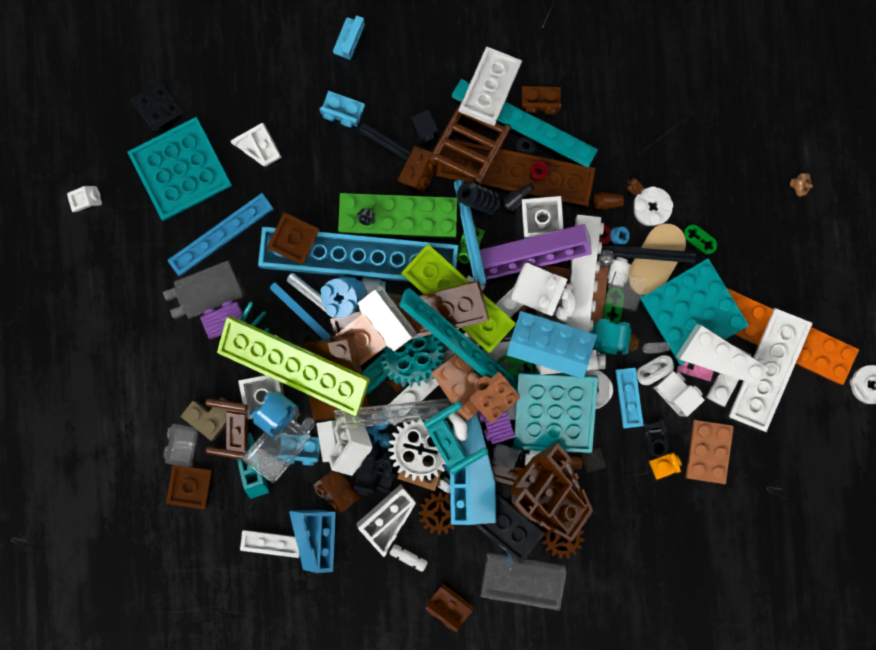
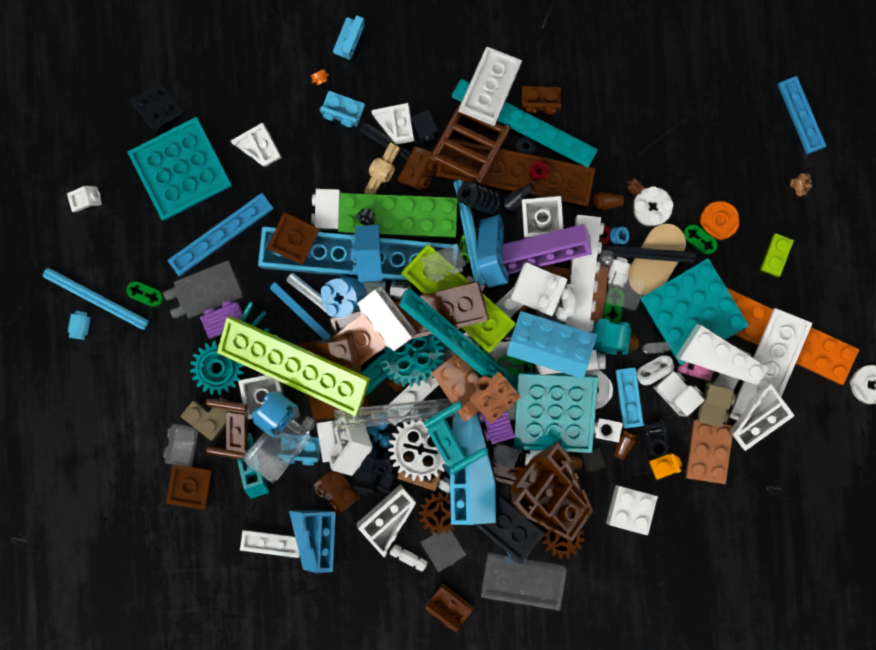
white arm [448,412,468,441] -> none
none -> medium azure axle [43,268,149,330]
none -> medium azure brick [68,311,91,340]
none -> green beam [126,281,164,307]
none -> teal gear [190,341,245,395]
none -> orange plate [311,69,329,85]
none -> white brick [311,189,341,231]
none -> dark azure brick [351,225,382,282]
none -> tan axle [364,143,400,195]
none -> white wing [372,103,415,144]
none -> white plate [390,281,412,299]
none -> clear bracket [420,244,466,283]
none -> clear piece [421,528,466,572]
none -> dark azure beam [477,215,509,288]
none -> white brick [593,418,623,442]
none -> white brick [606,485,657,535]
none -> reddish brown cone [614,429,637,460]
none -> dark tan brick [697,382,736,427]
none -> orange tile [700,201,739,240]
none -> white wedge [730,381,794,451]
none -> lime plate [760,233,794,277]
none -> dark azure tile [777,76,826,154]

